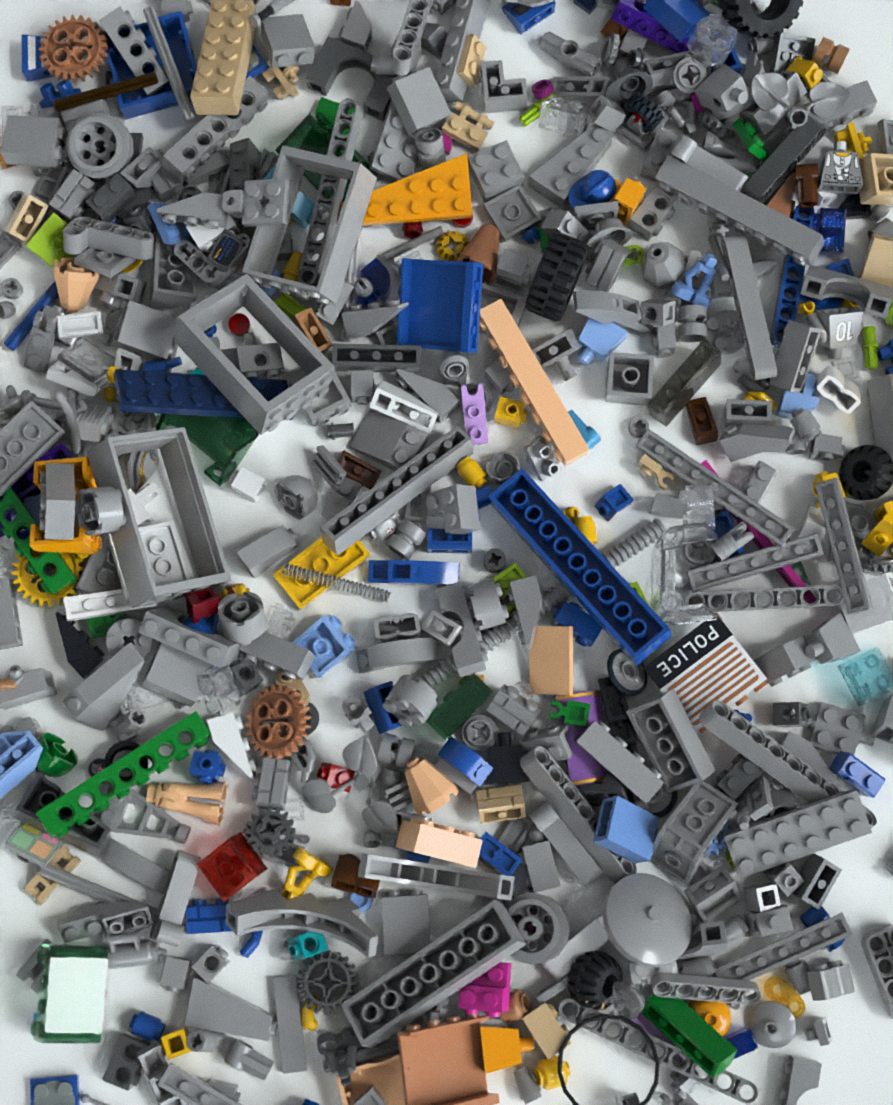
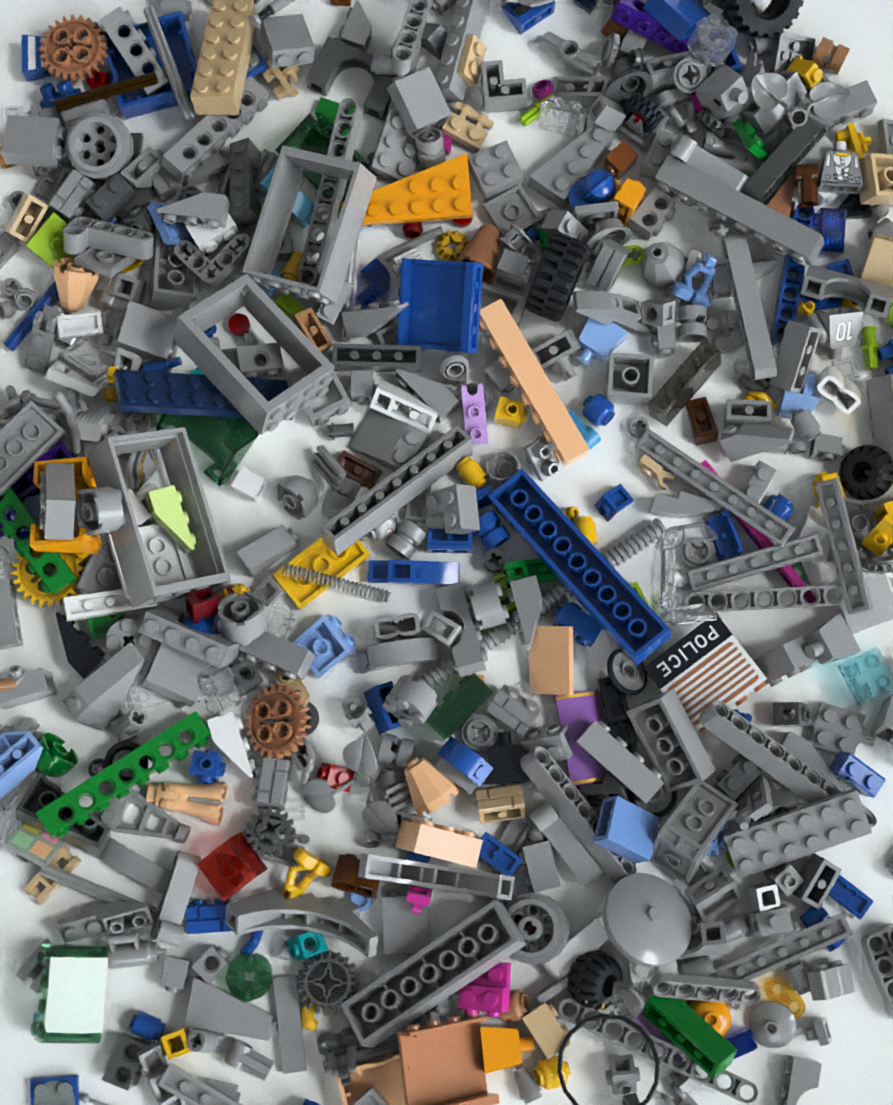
sticker [206,229,245,273] -> none
light grey plate [222,178,289,227] -> none
light grey hinge [354,278,373,297] -> none
green plate [549,700,590,728] -> none
clear brick [681,483,715,531] -> none
light grey bar [708,234,730,281] -> none
light grey hinge [710,522,754,561] -> none
none -> light grey plate [14,288,36,309]
none -> red tile [87,69,109,89]
none -> yellowish green slope [145,485,196,553]
none -> clear green plate [225,952,273,1002]
none -> light grey plate [254,575,286,607]
none -> dark pink tile [406,885,433,914]
none -> blue wheel [474,510,511,551]
none -> light grey piece [498,223,540,263]
none -> green plate [502,558,559,587]
none -> blue head [582,394,615,427]
none -> dark orange brick [604,140,639,180]
none -> light grey brick [605,1054,641,1094]
none -> blue head [762,493,794,522]
none -> blue plate [828,875,874,920]

